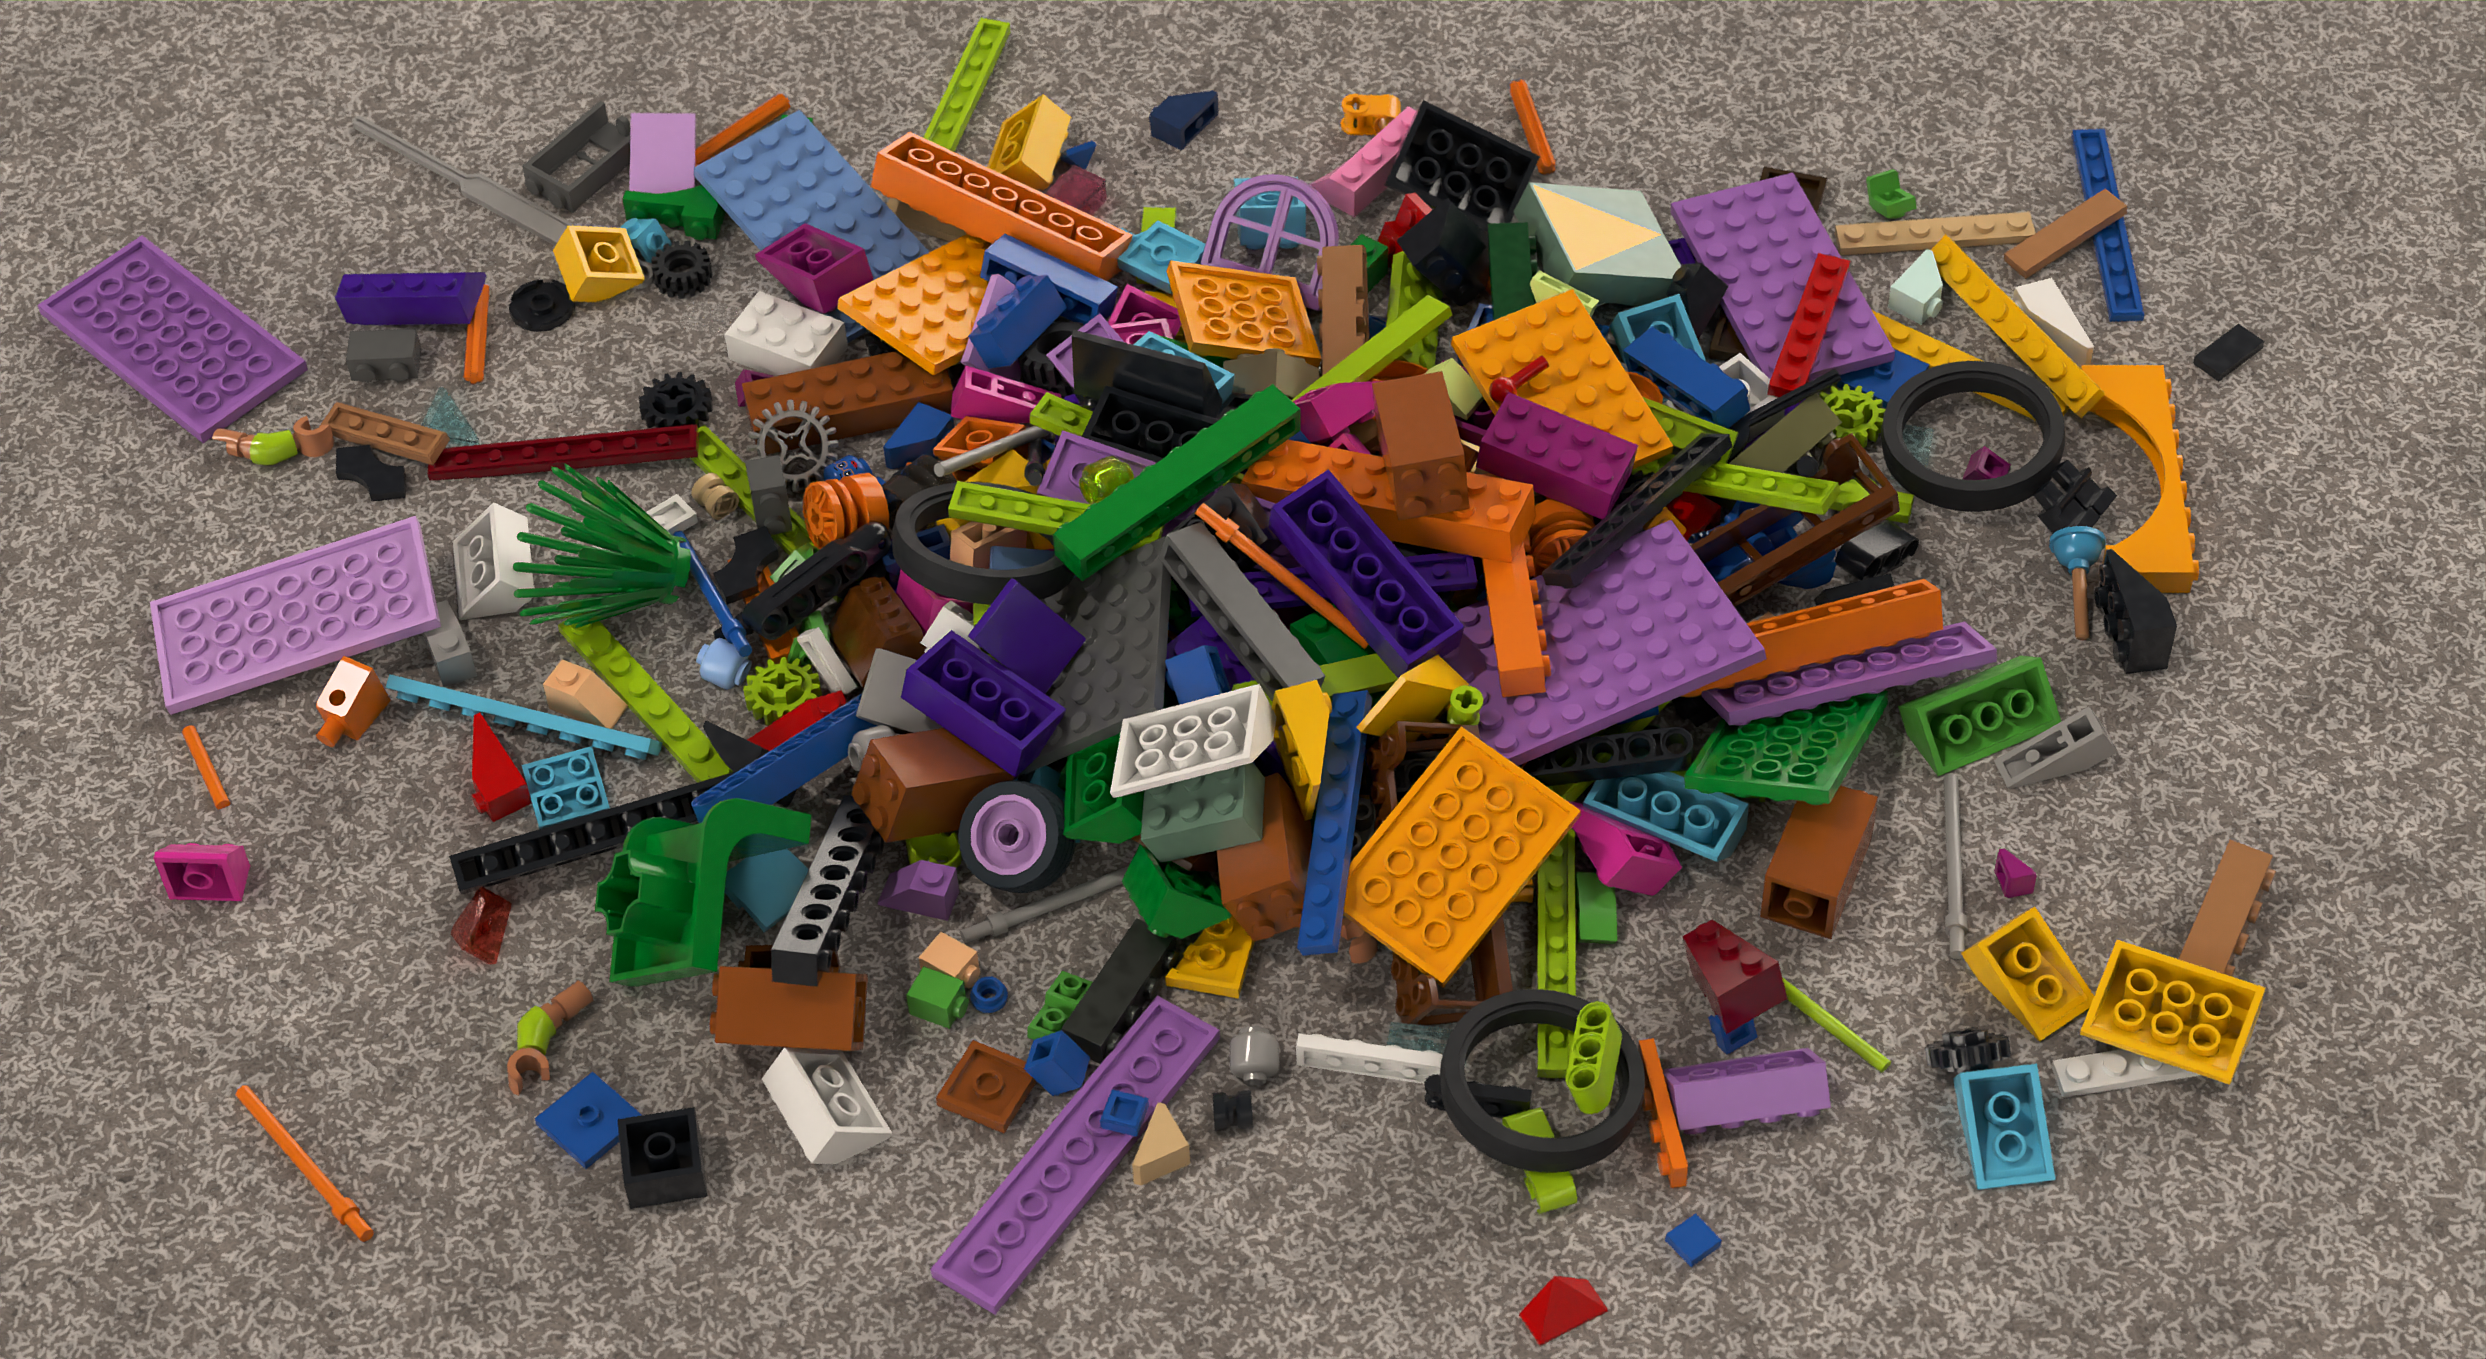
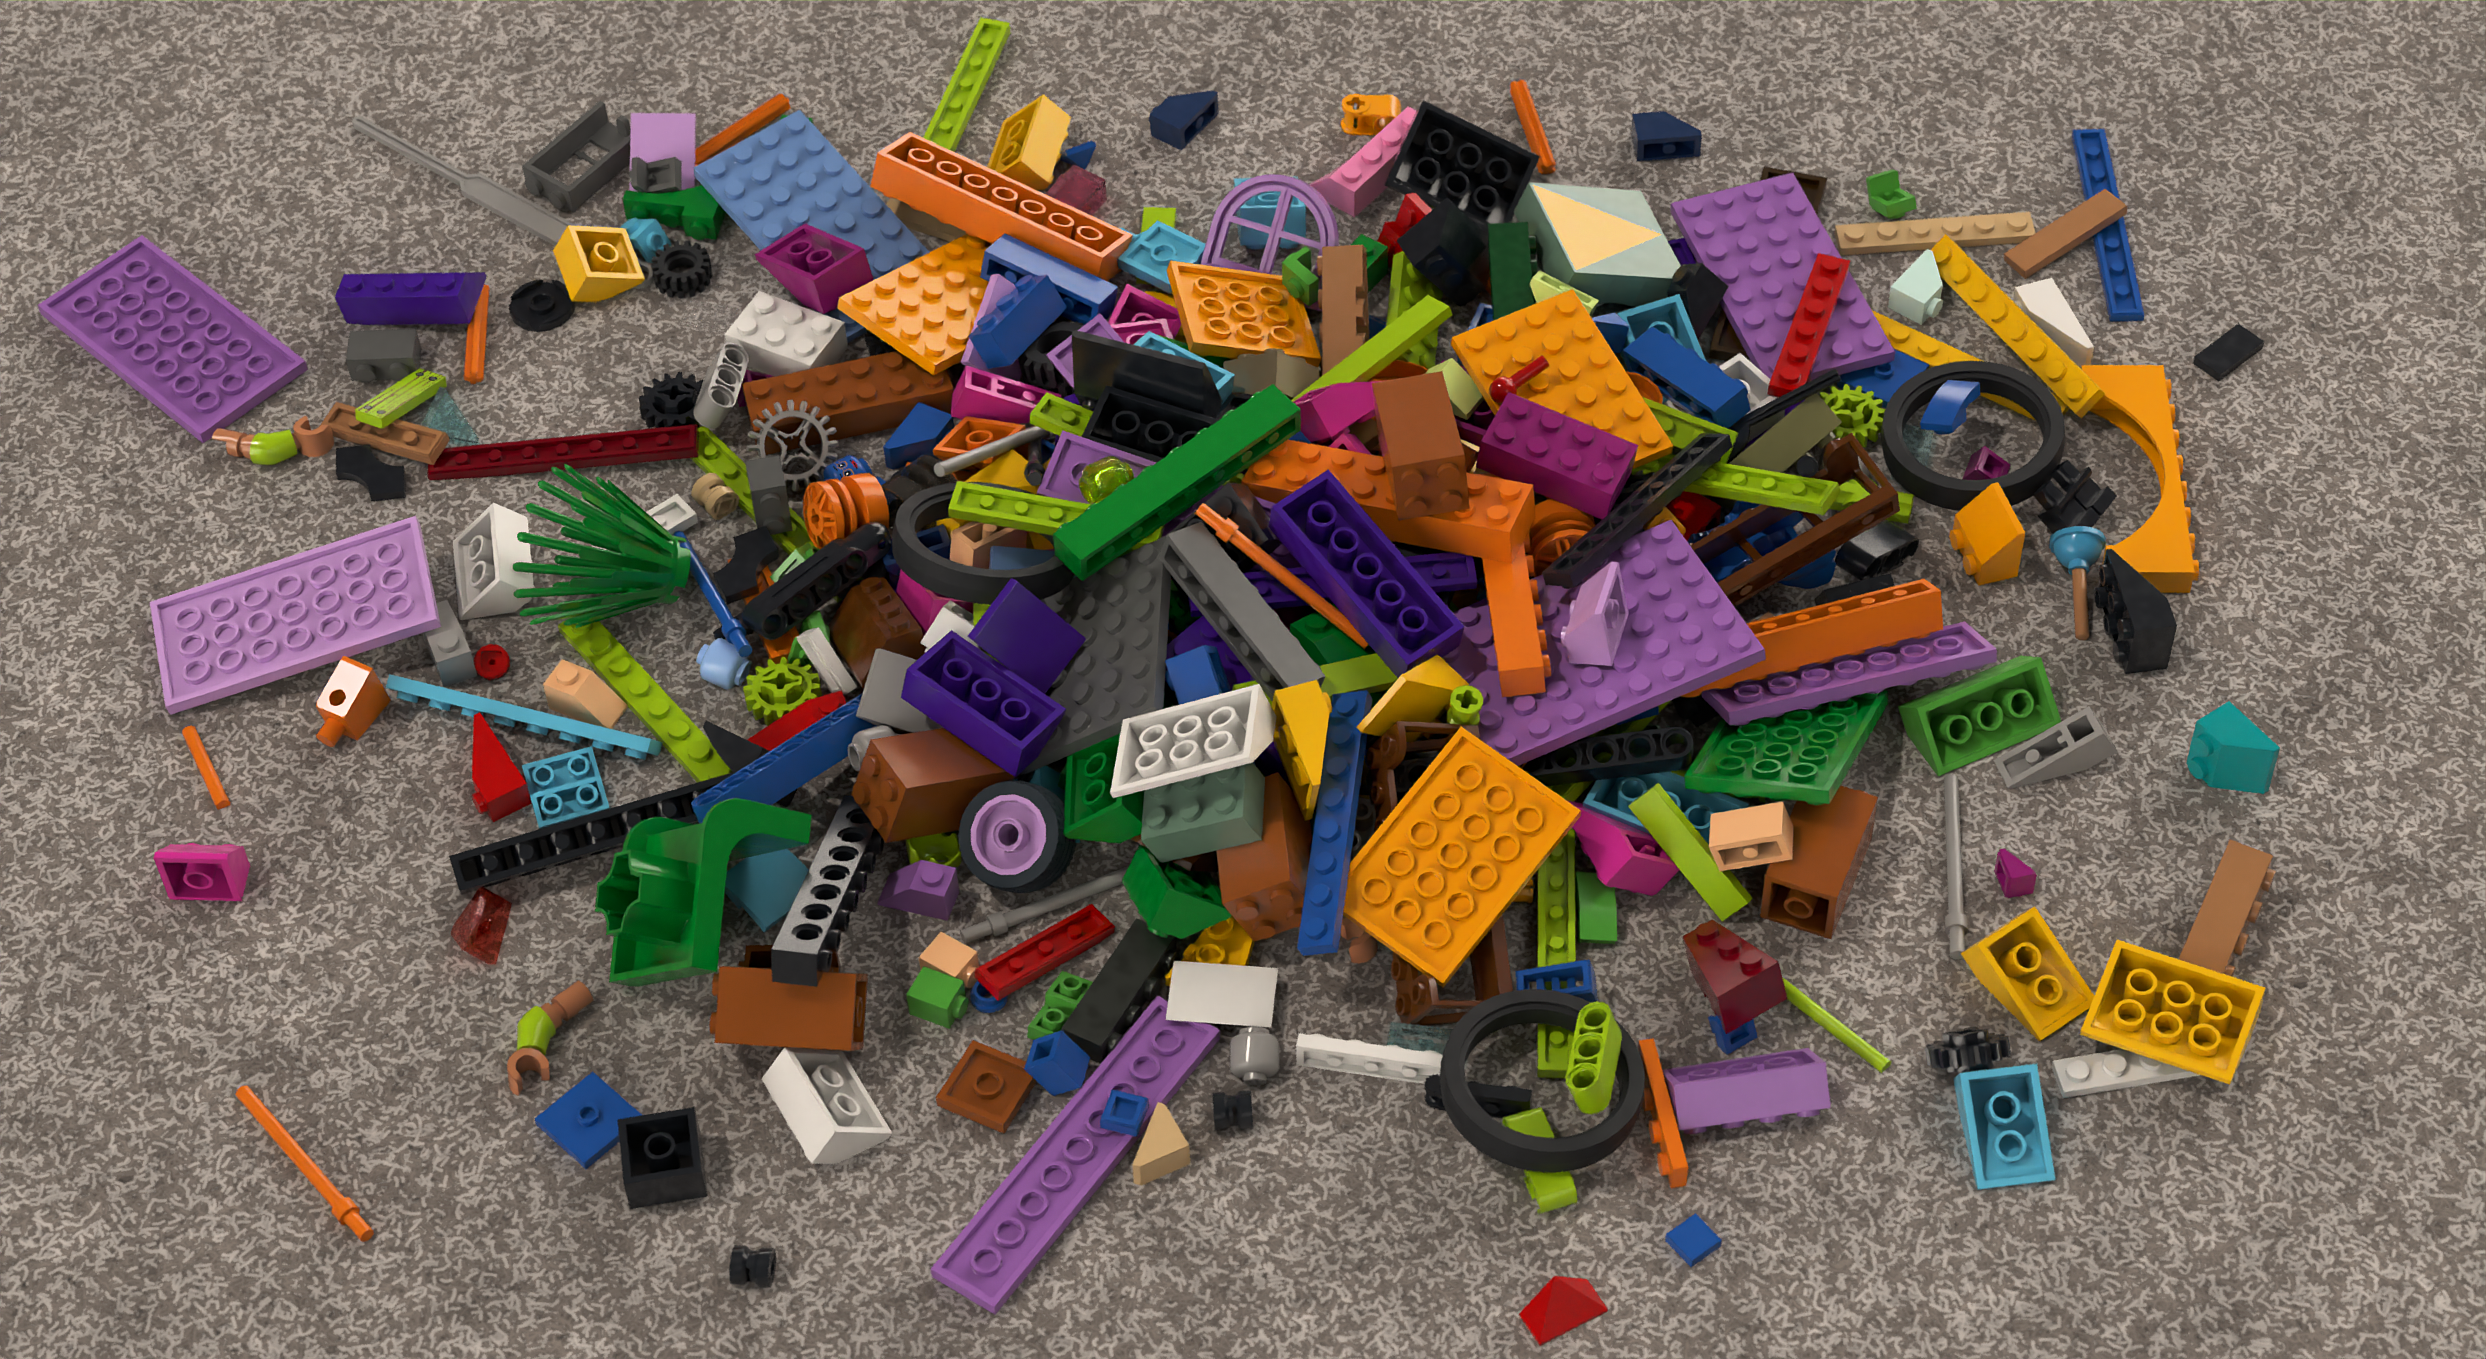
none -> lime tile [355,368,447,429]
none -> red tile [474,644,510,680]
none -> dark grey bracket [629,157,682,194]
none -> light grey beam [693,343,749,429]
none -> black wheel [729,1245,776,1288]
none -> red tile [975,904,1115,1001]
none -> white sticker [1166,961,1278,1028]
none -> bright green bracket [1282,246,1319,307]
none -> blue slope [1516,959,1598,1003]
none -> lavender slope [1561,562,1629,666]
none -> blue slope [1592,313,1629,353]
none -> lime tile [1628,783,1753,922]
none -> dark blue slope [1631,111,1702,162]
none -> light nougat brick [1709,801,1794,871]
none -> blue slope [1920,380,1980,435]
none -> light orange slope [1949,482,2025,586]
none -> teal slope [2186,701,2280,794]

